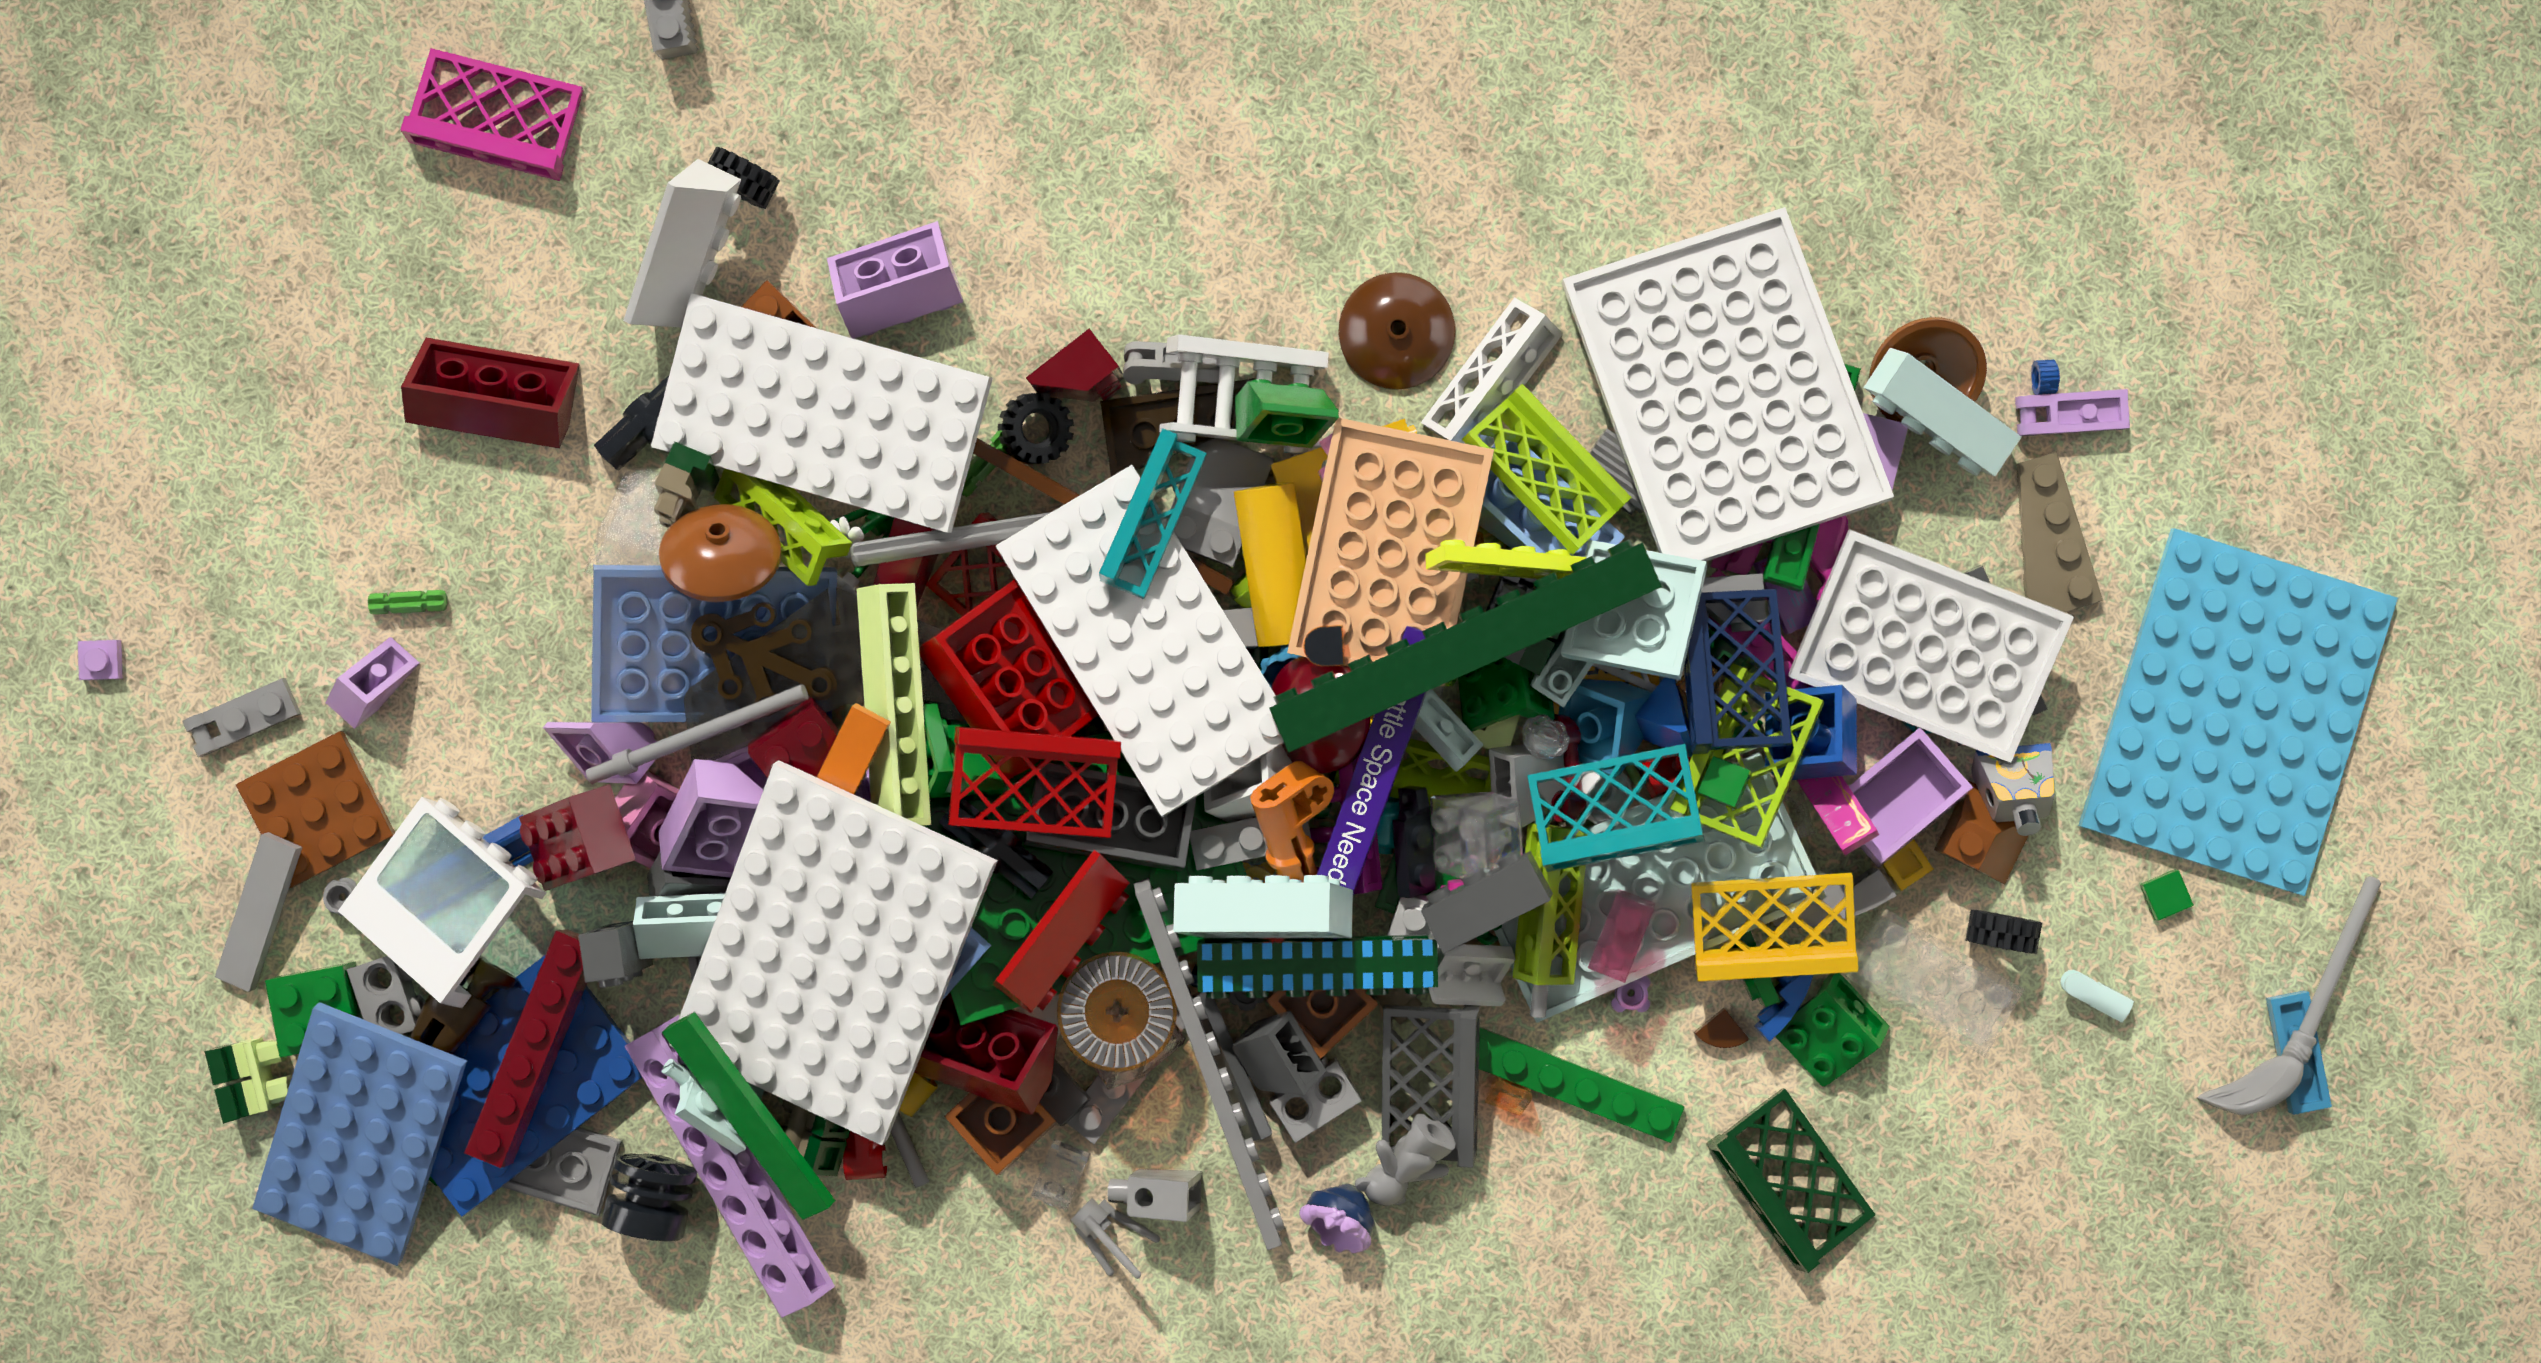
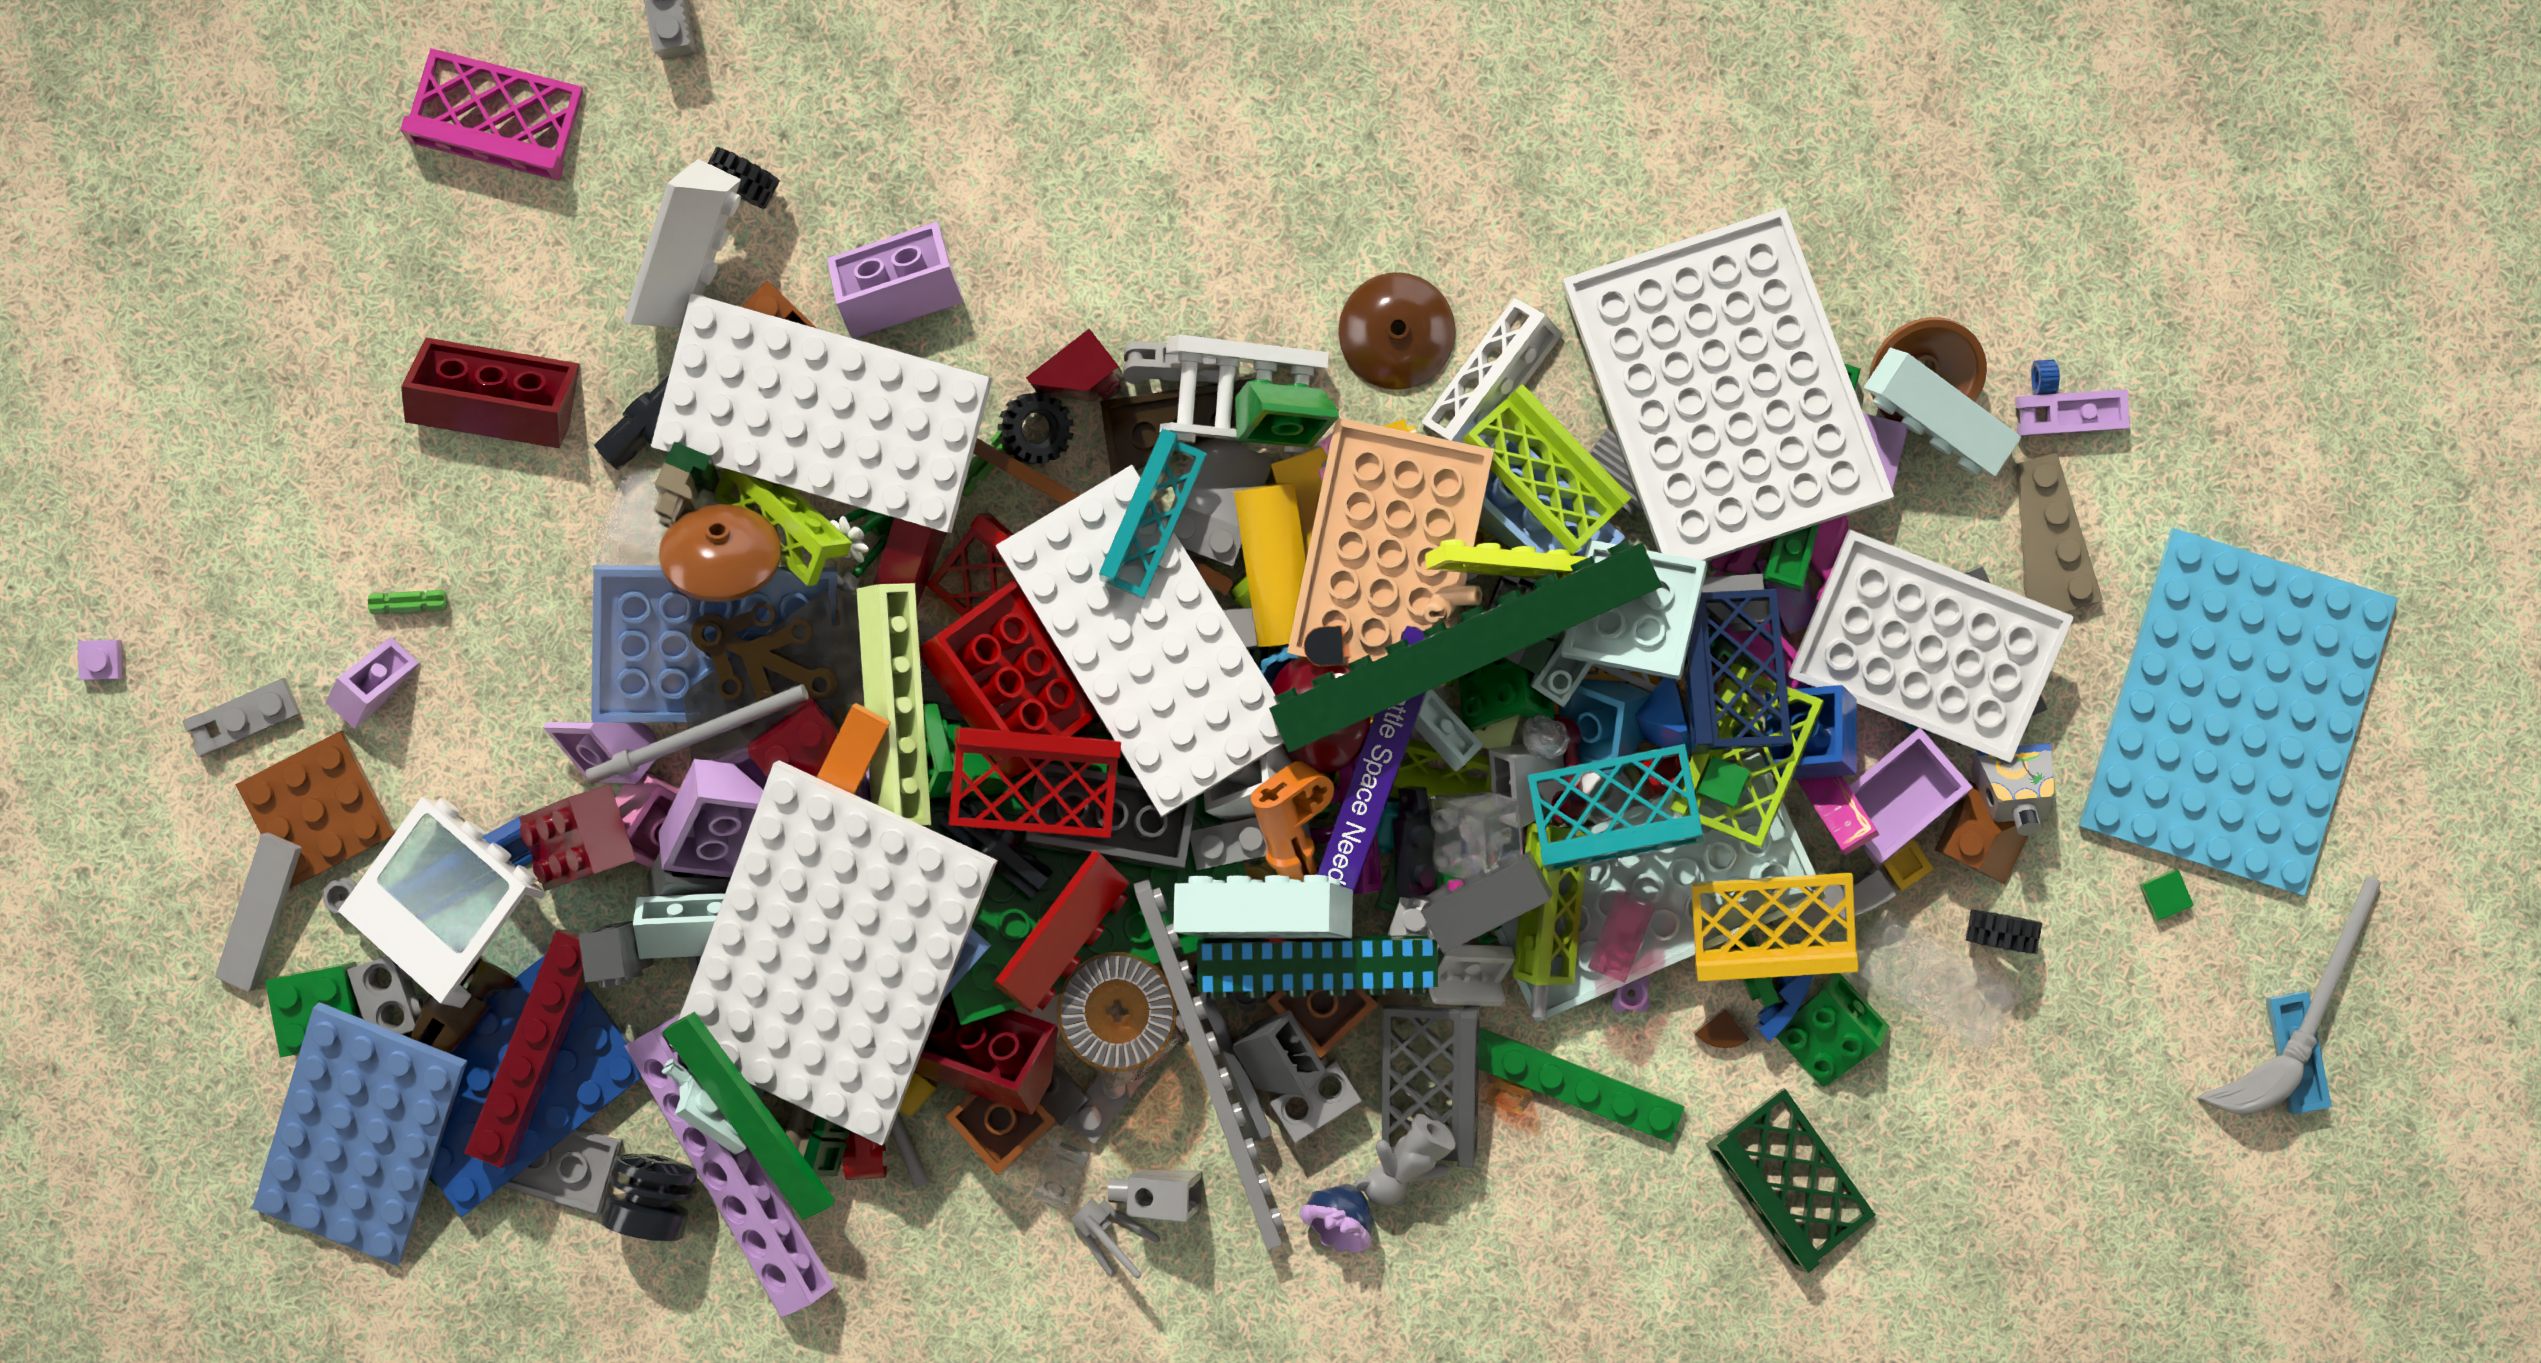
hips [204,1038,292,1124] -> none
light grey axle [851,512,1051,566] -> none
light aqua bar [2061,970,2134,1022] -> none
none -> light nougat arm [1424,586,1482,624]

